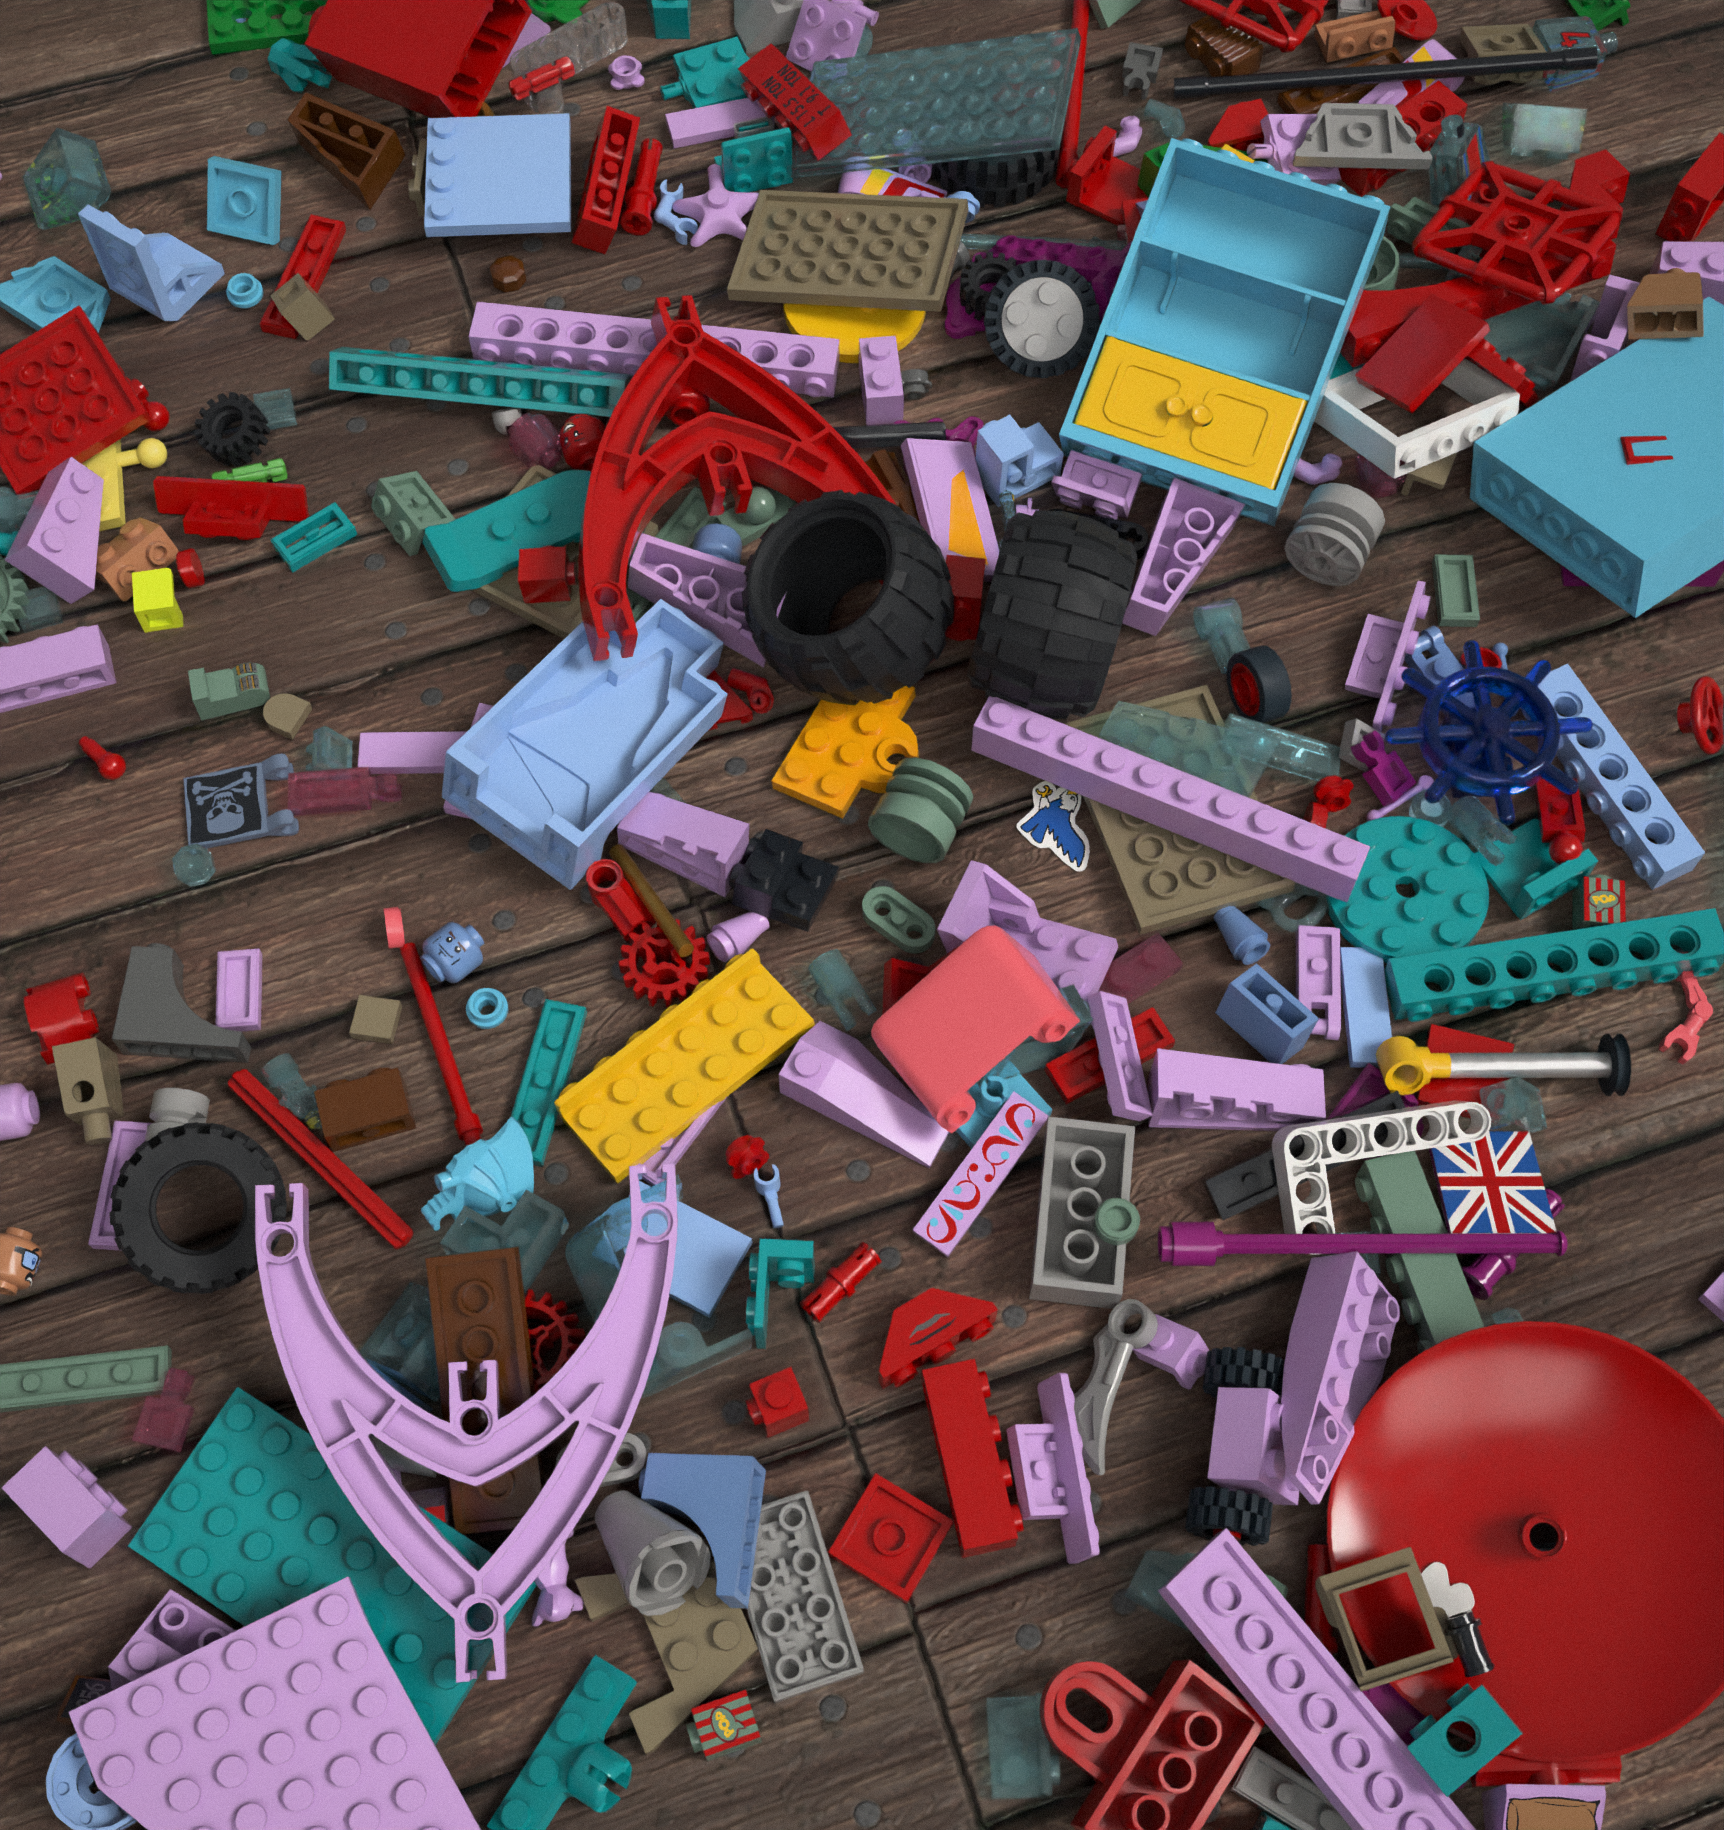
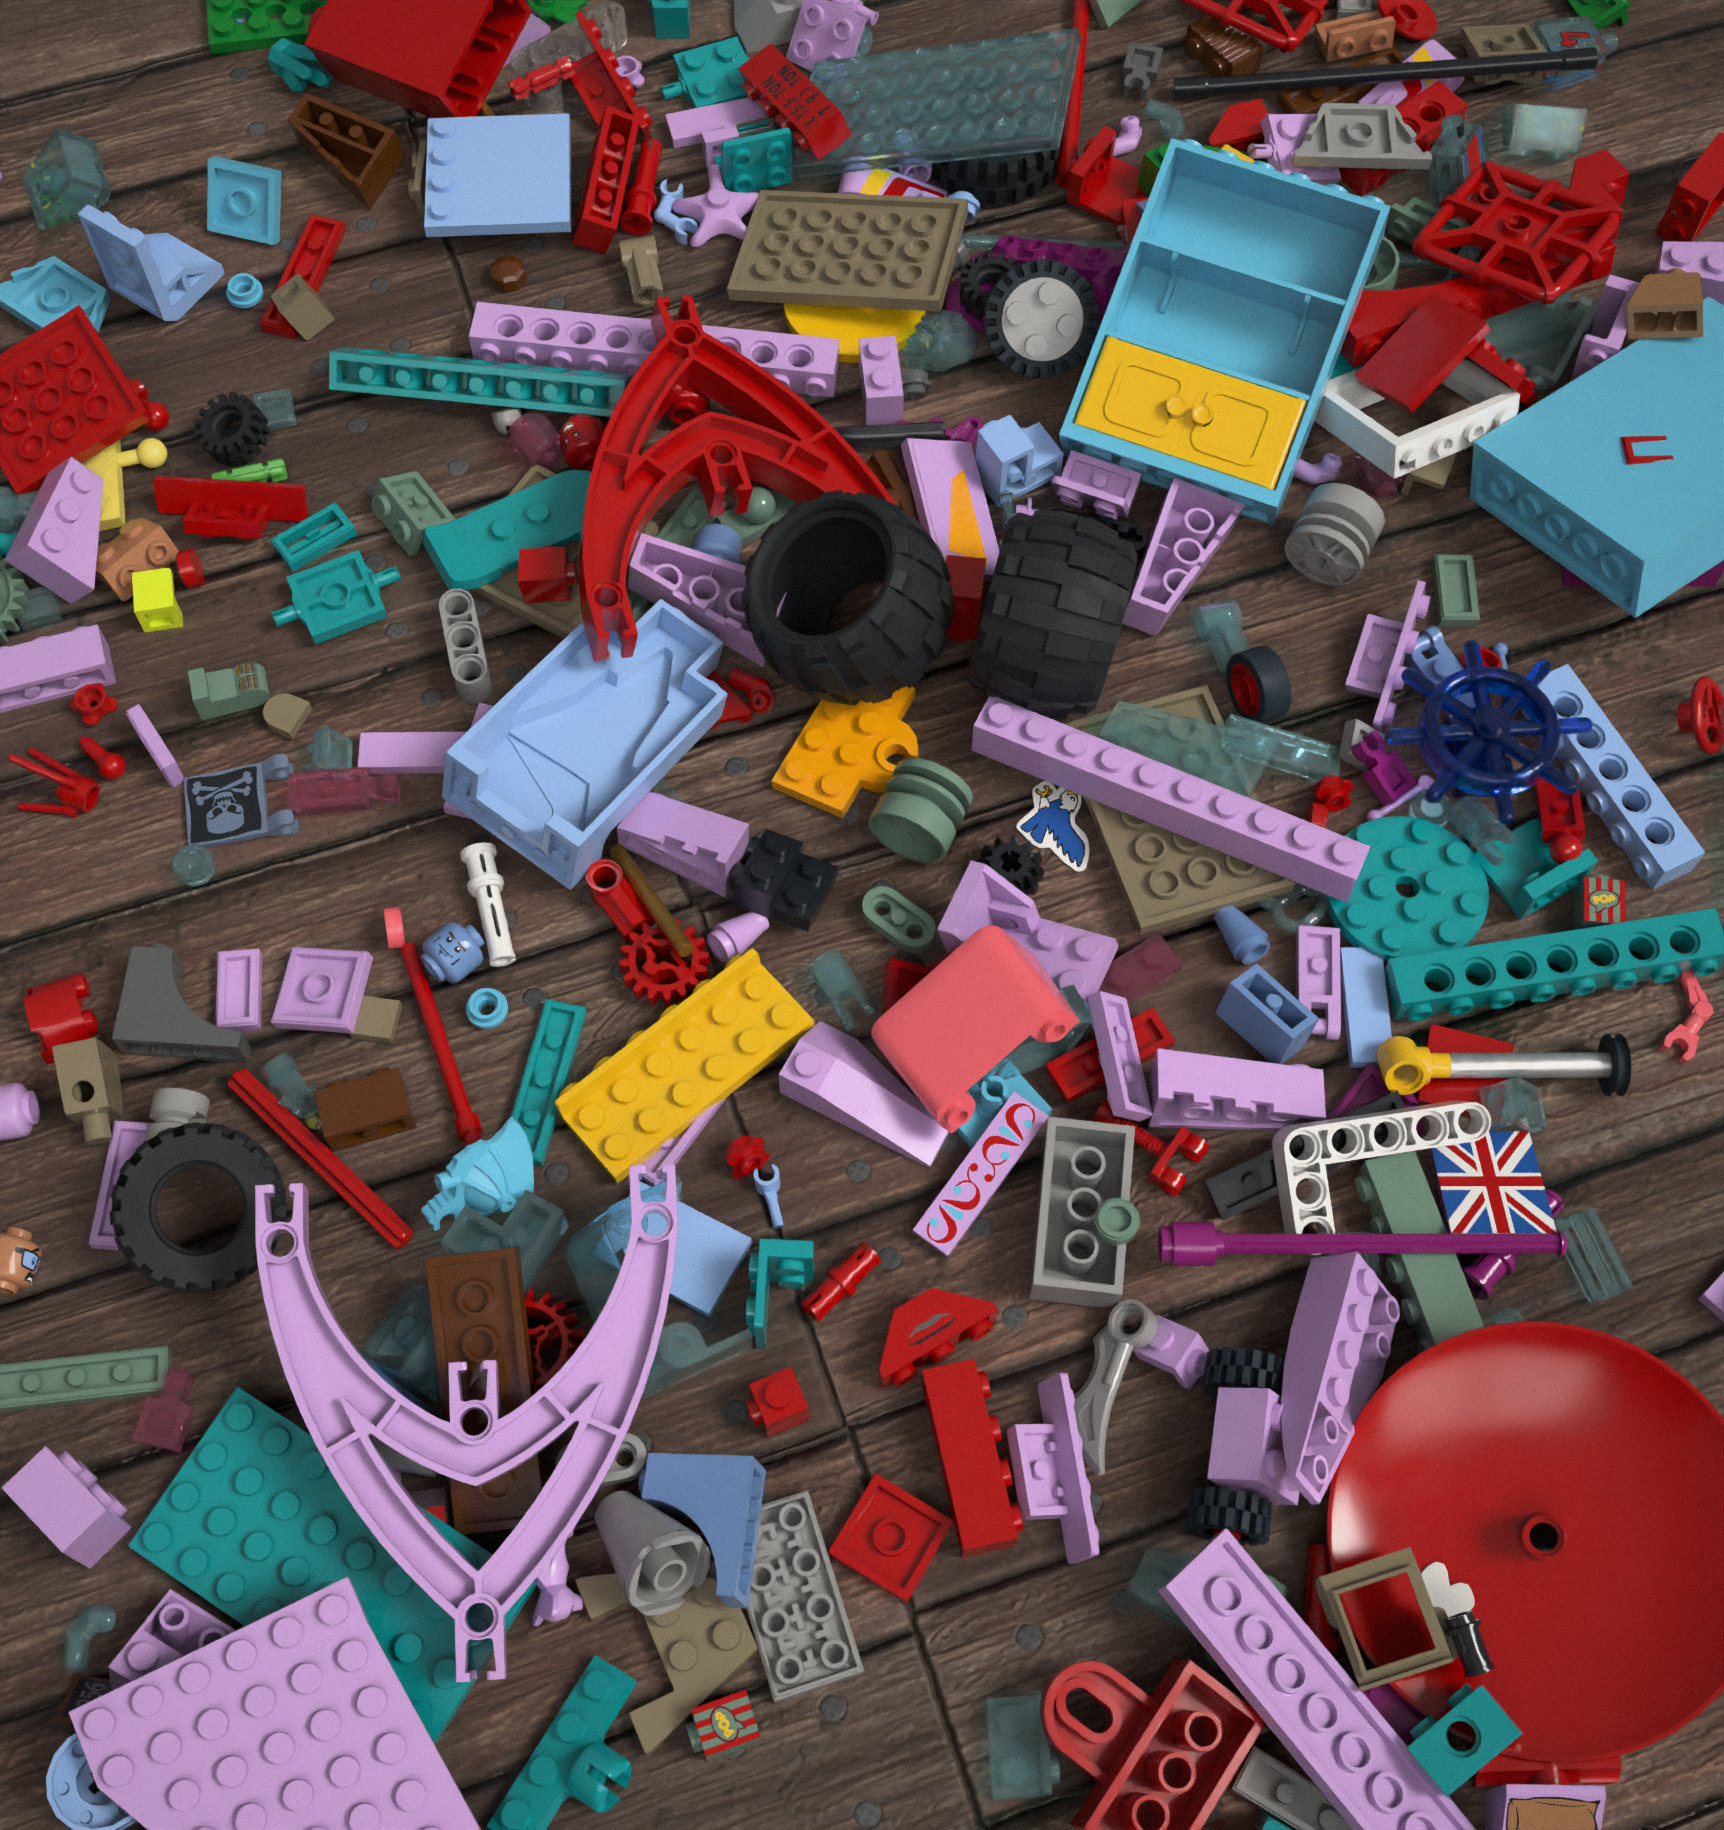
none -> red plant [8,748,100,818]
none -> clear light blue arm [62,1603,116,1671]
none -> red plate [70,683,118,726]
none -> lavender tile [126,704,184,788]
none -> teal plate [271,550,401,645]
none -> lavender tile [271,947,373,1034]
none -> light grey beam [439,589,492,704]
none -> white pin [460,842,516,967]
none -> red bracket [570,10,653,140]
none -> dark tan piece [618,235,664,307]
none -> lavender tile [702,122,740,168]
none -> clear light blue hair [904,310,979,372]
none -> black gear [976,834,1044,896]
none -> red bar [1091,1098,1210,1197]
none -> clear light blue tile [1554,1207,1633,1305]

